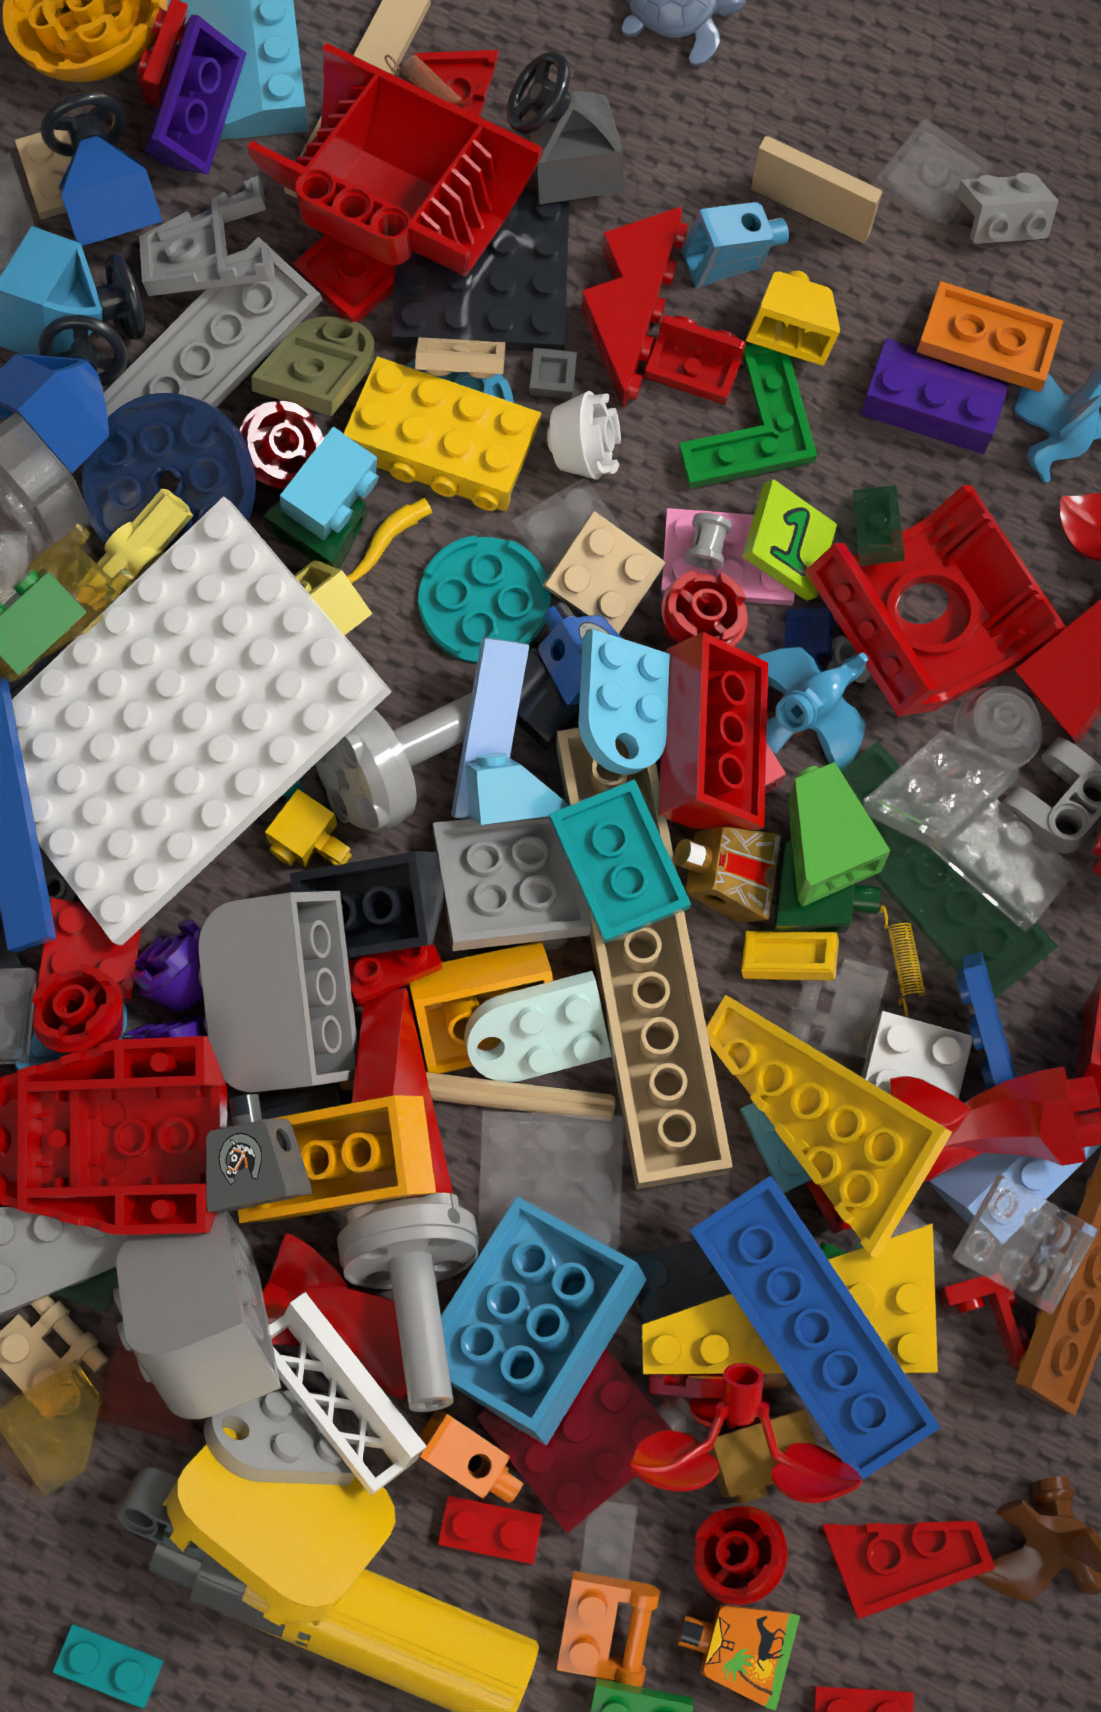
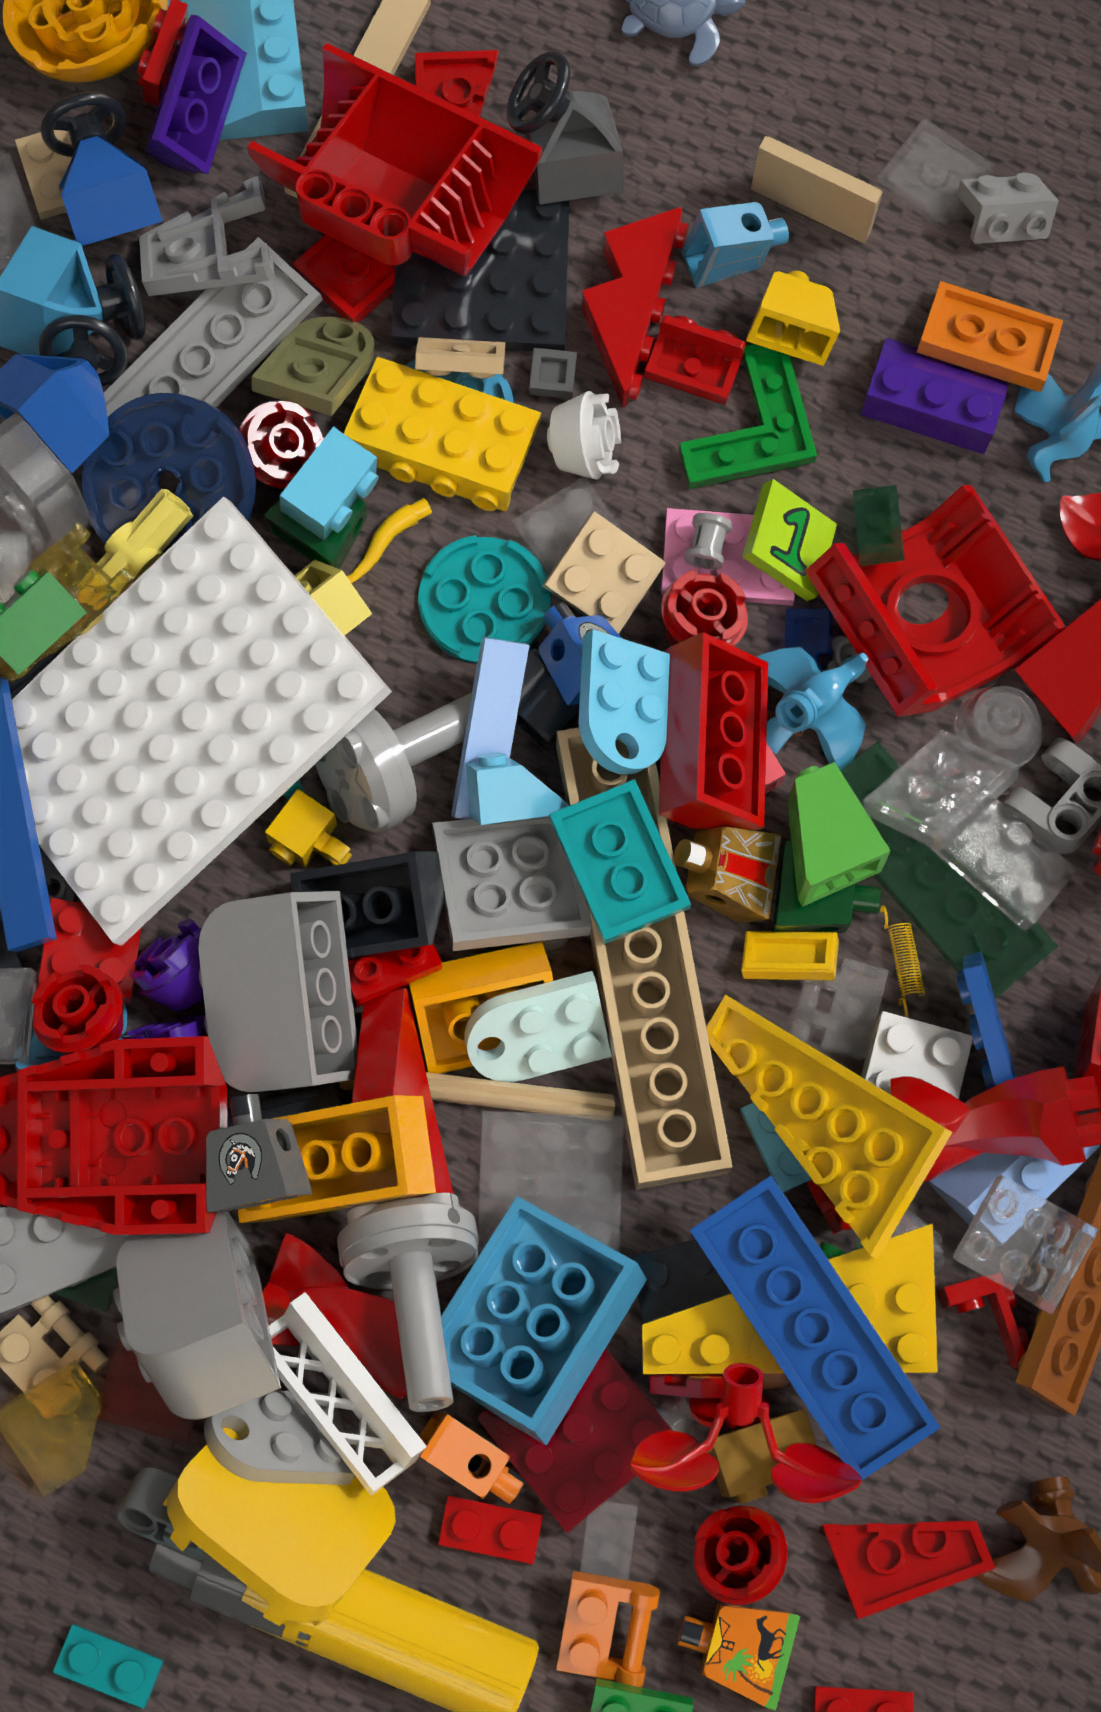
nougat piece [384,55,463,107] -> none

